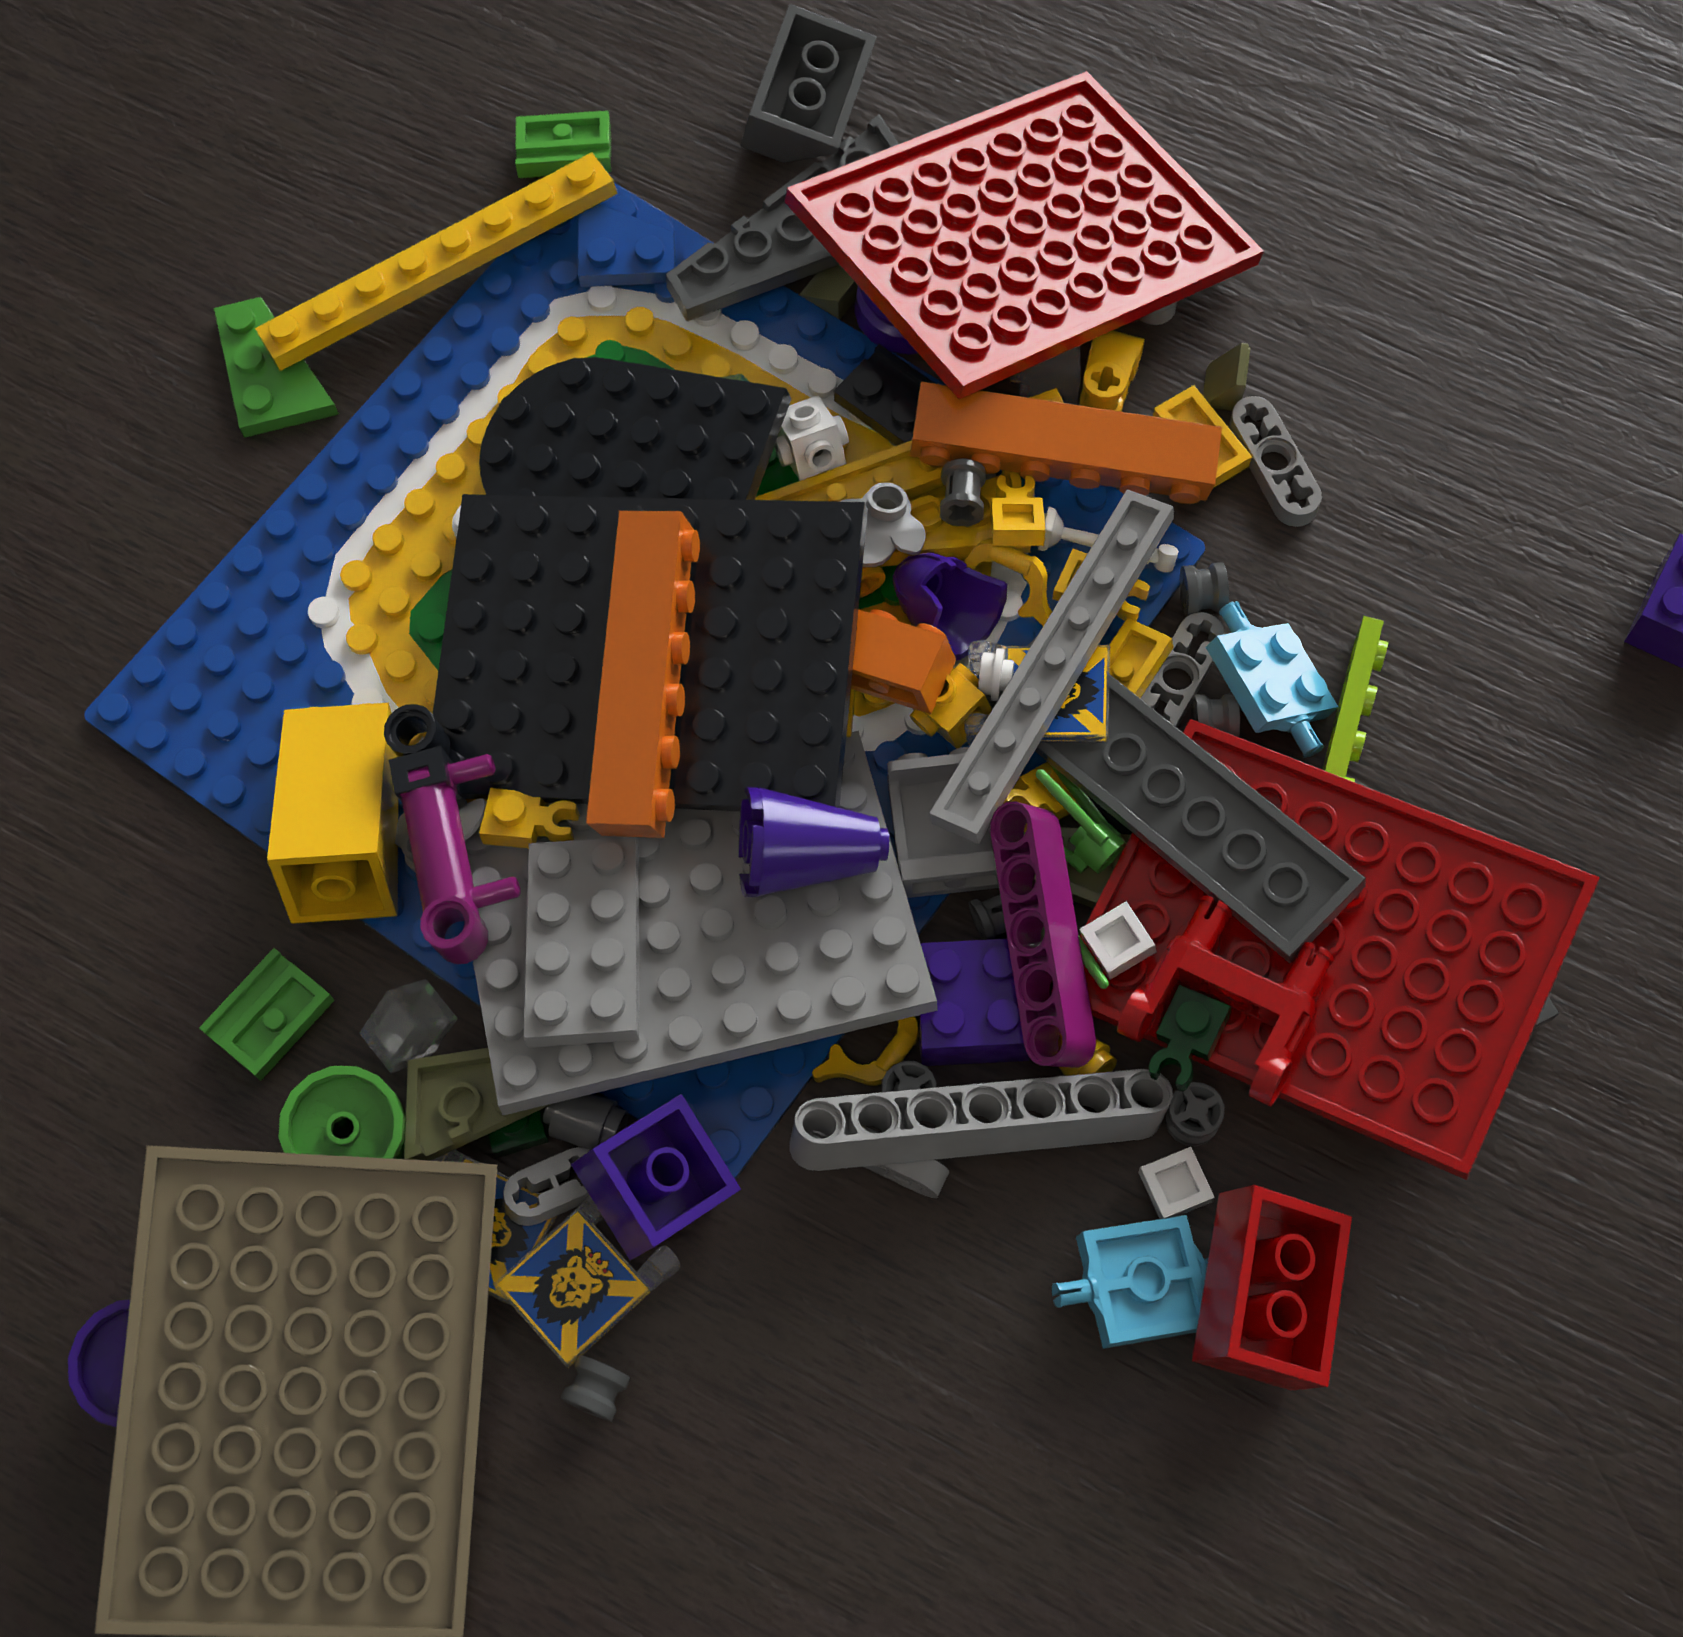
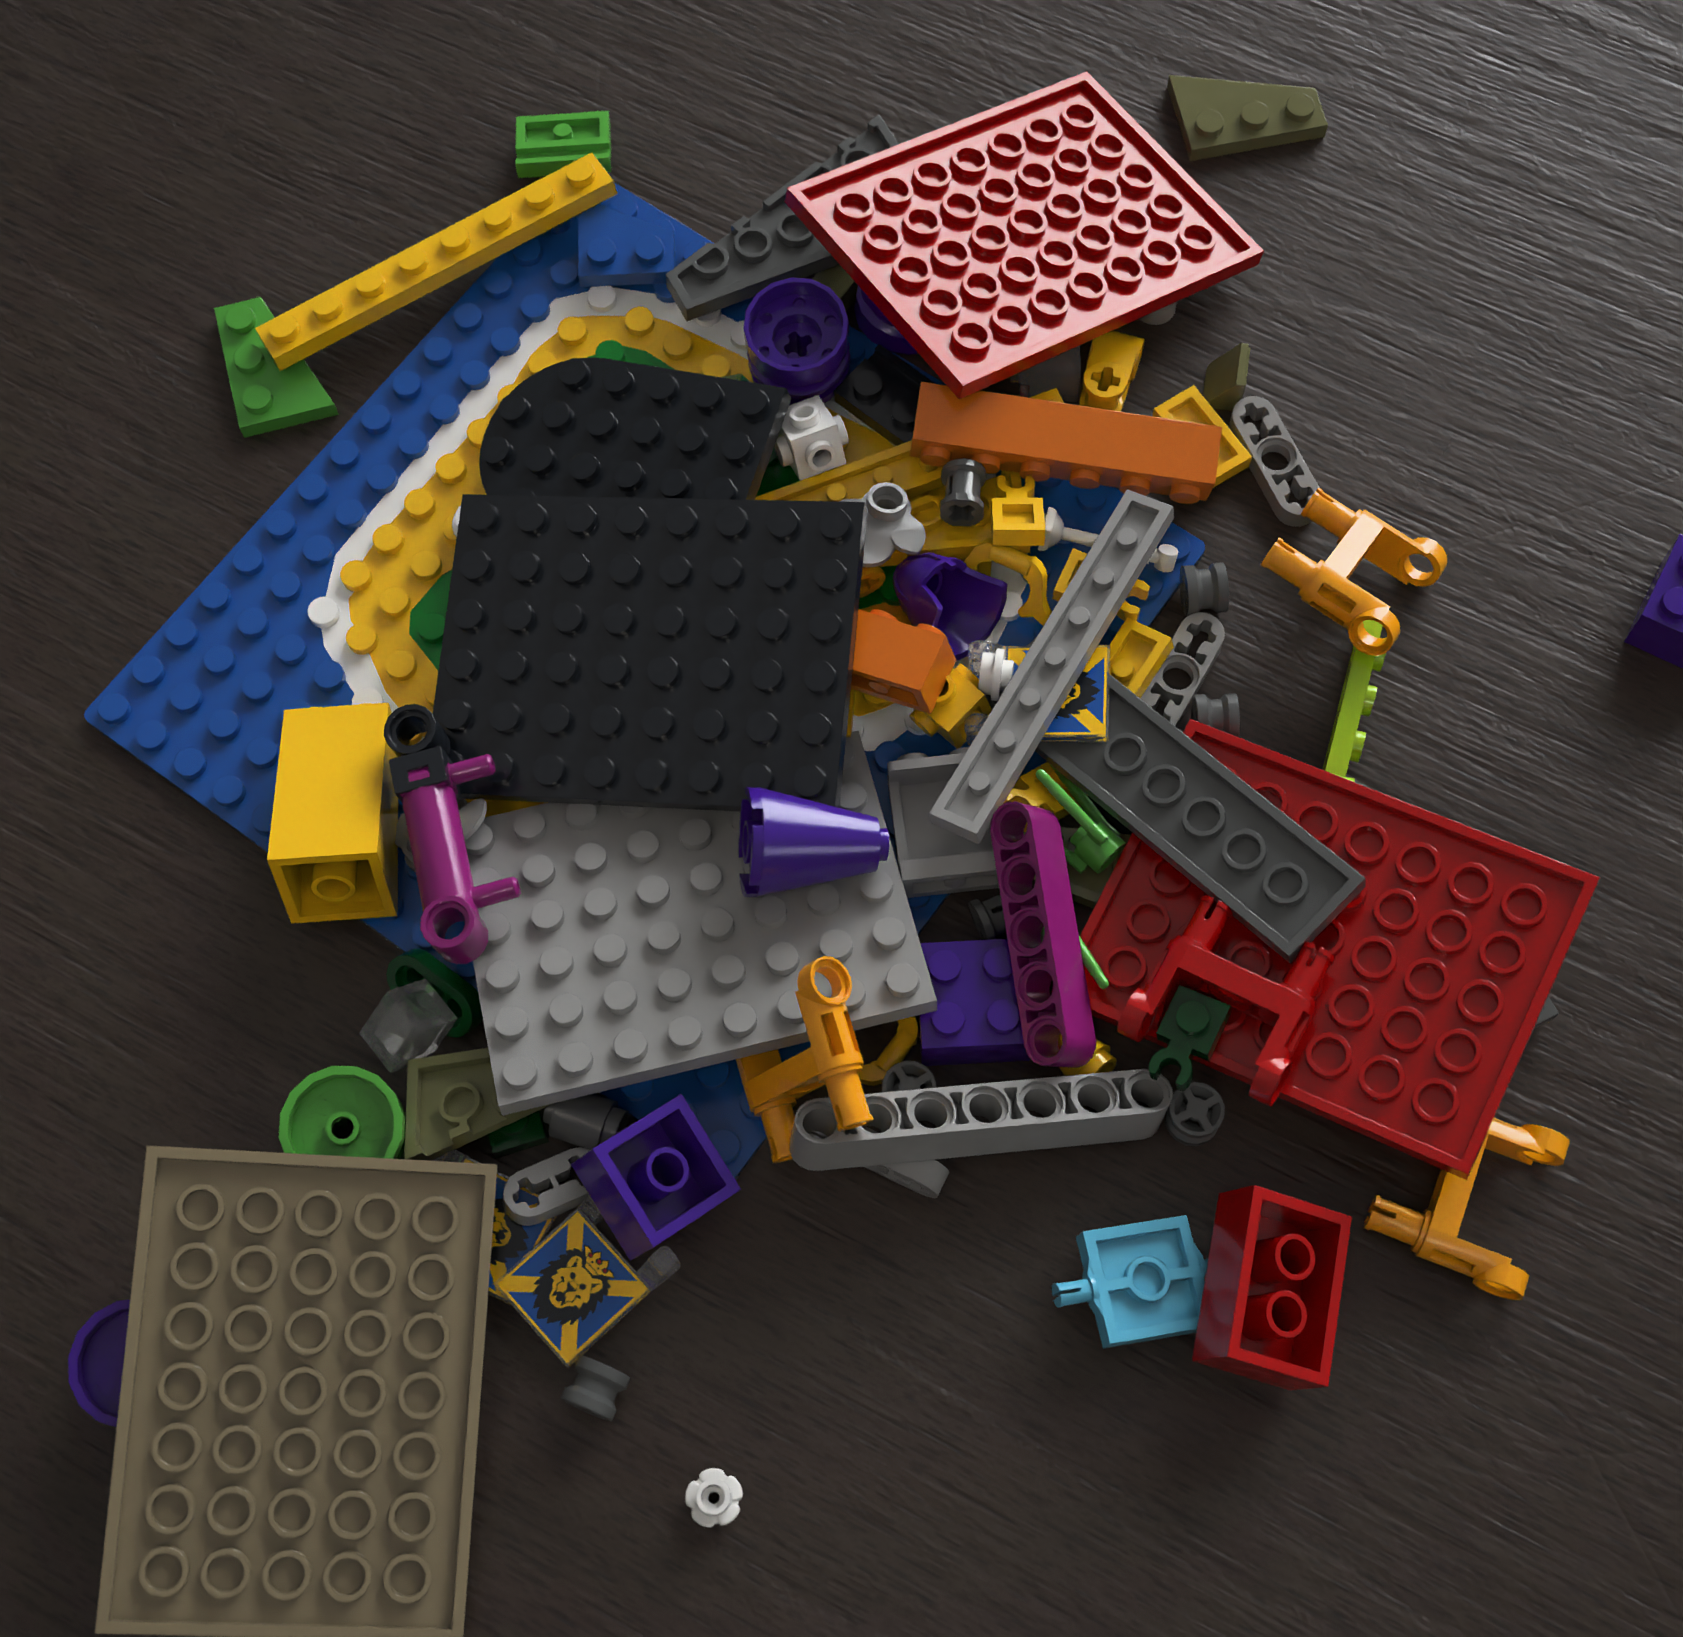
bright green plate [199,948,335,1081] -> none
yellow plate [479,788,580,849] -> none
light grey plate [524,837,639,1048] -> none
orange brick [586,511,700,838] -> none
dark grey slope [740,3,877,163] -> none
white plate [1080,901,1157,979] -> none
white plate [1138,1147,1215,1219] -> none
medium azure plate [1206,601,1338,758] -> none
none -> dark green plate [386,949,483,1038]
none -> white plate [685,1468,743,1528]
none -> light orange connector [735,956,873,1163]
none -> dark purple wheel [743,277,851,405]
none -> olive wing [1167,75,1328,161]
none -> light orange connector [1261,488,1448,656]
none -> light orange connector [1364,1118,1570,1300]

